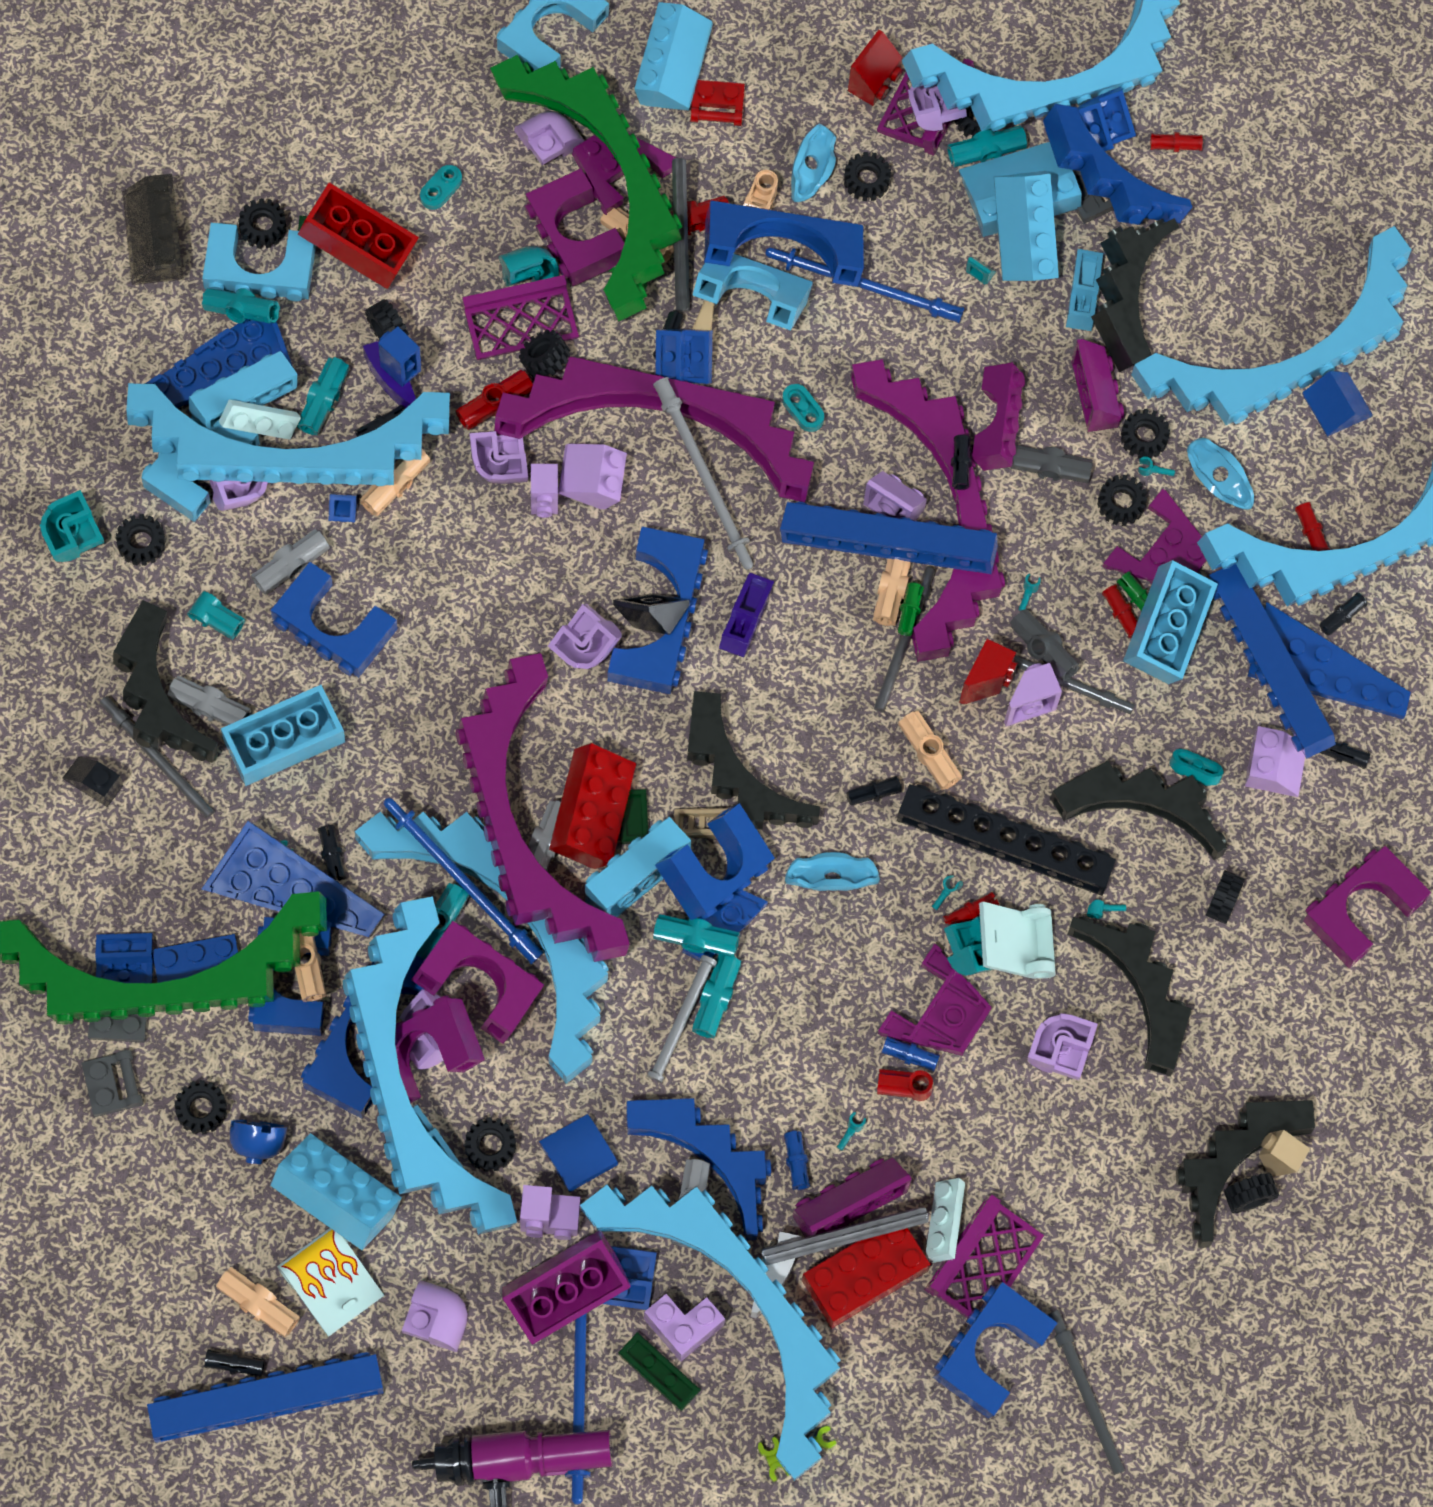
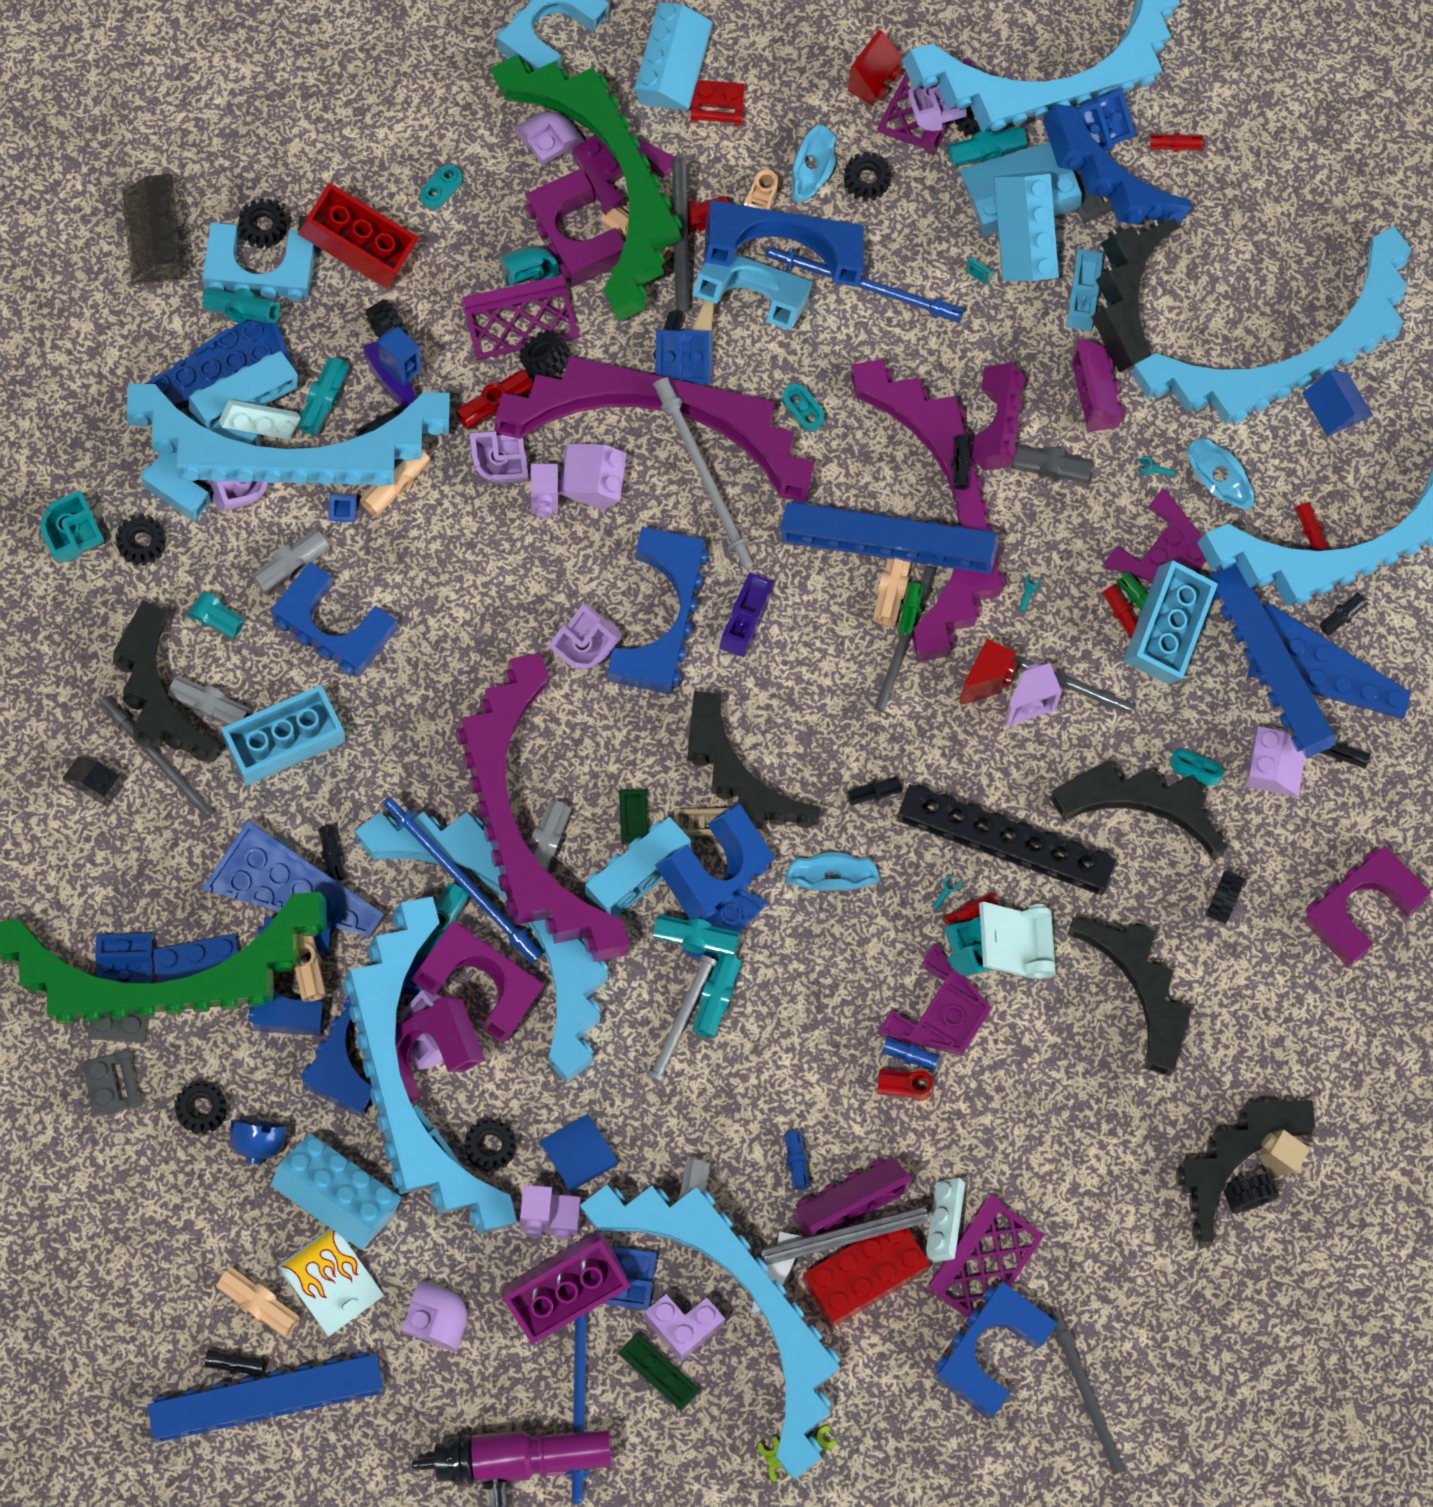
red brick [549,743,636,869] -> none
black slope [613,593,690,635] -> none
blue arch [626,1098,771,1241] -> none
teal hand [836,1112,866,1151] -> none
lavender slope [863,471,927,521] -> none
light nougat piece [898,711,962,790] -> none
dark grey piece [1010,609,1080,682] -> none
lavender brick [1027,1013,1098,1080] -> none
teal hand [1087,900,1126,919] -> none
black tyre [1097,475,1147,526] -> none
black tyre [1120,409,1170,459] -> none

